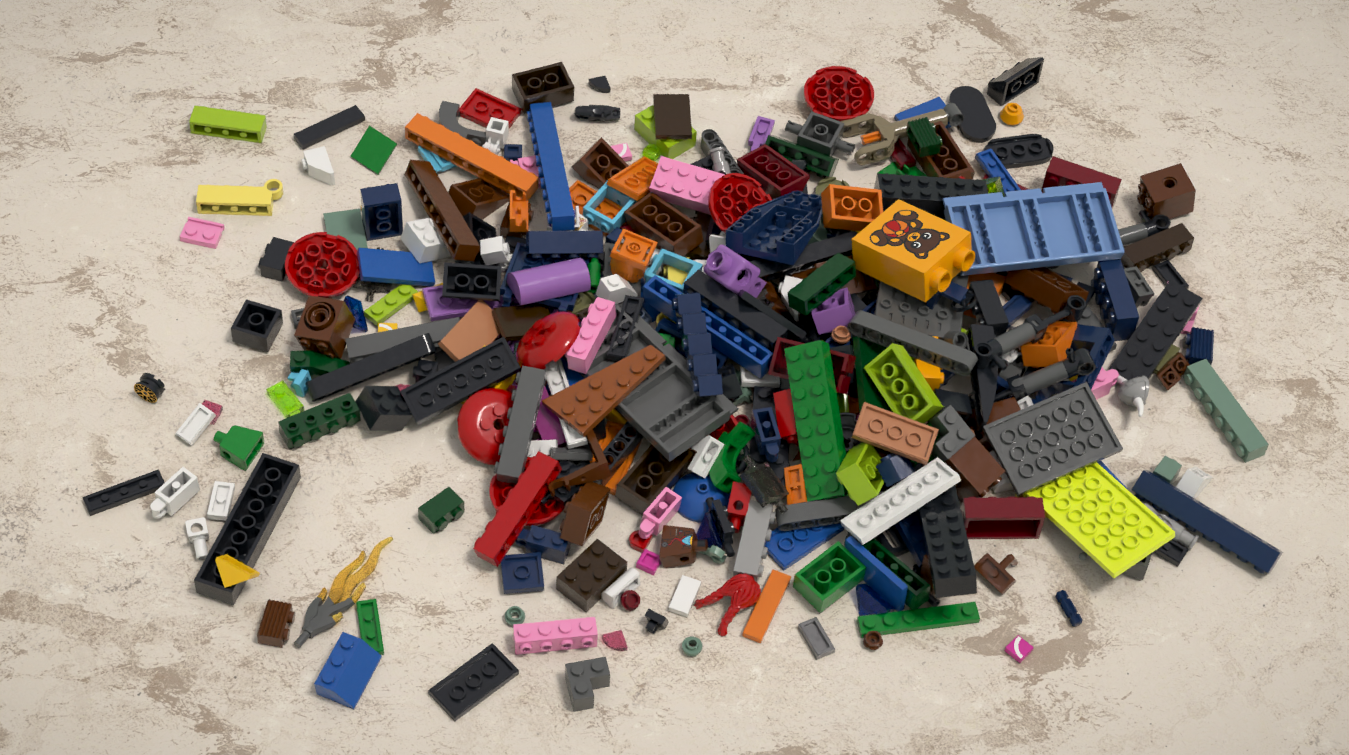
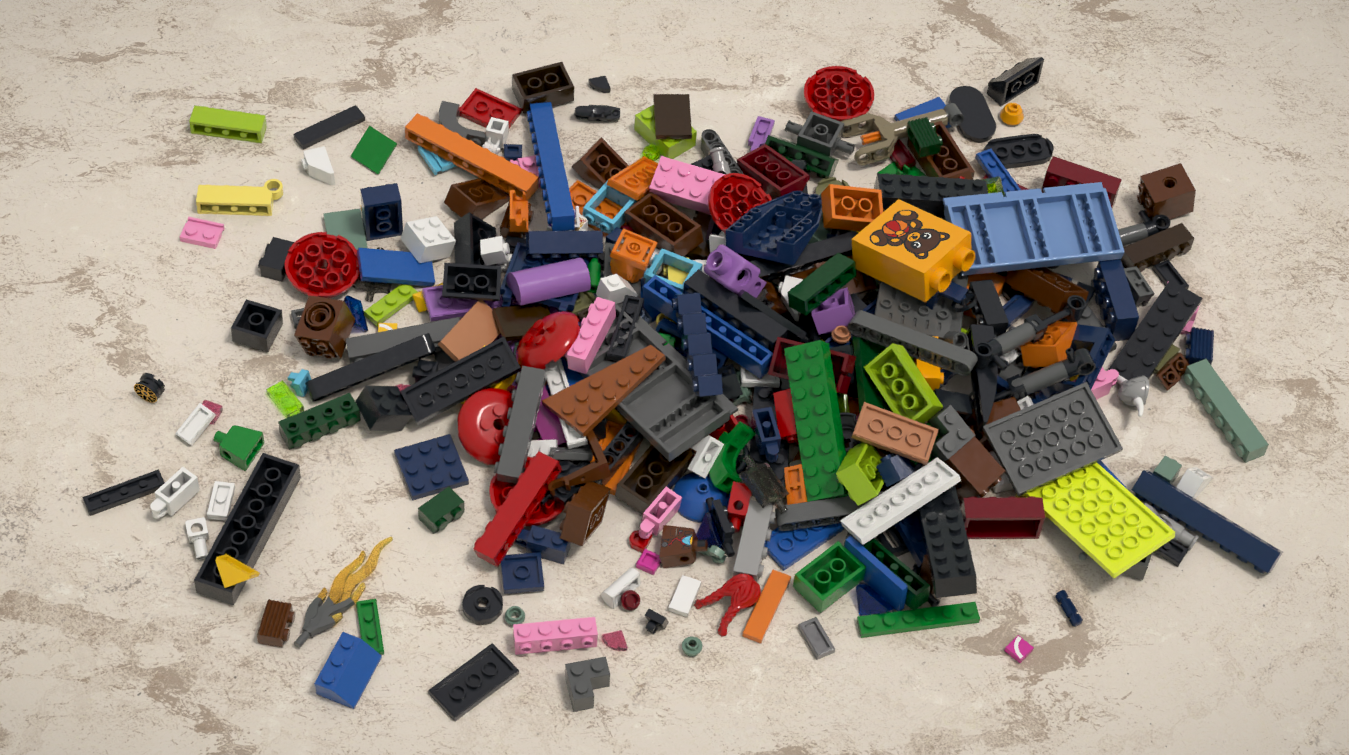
dark green slope [290,351,350,379] -> none
reddish brown brick [404,159,480,261] -> none
dark brown brick [556,539,627,613] -> none
bright pink tile [611,143,632,161] -> none
reddish brown plate [863,631,883,650] -> none
reddish brown plate [974,553,1018,595] -> none
none -> dark blue plate [394,434,469,501]
none -> black plate [462,585,503,626]

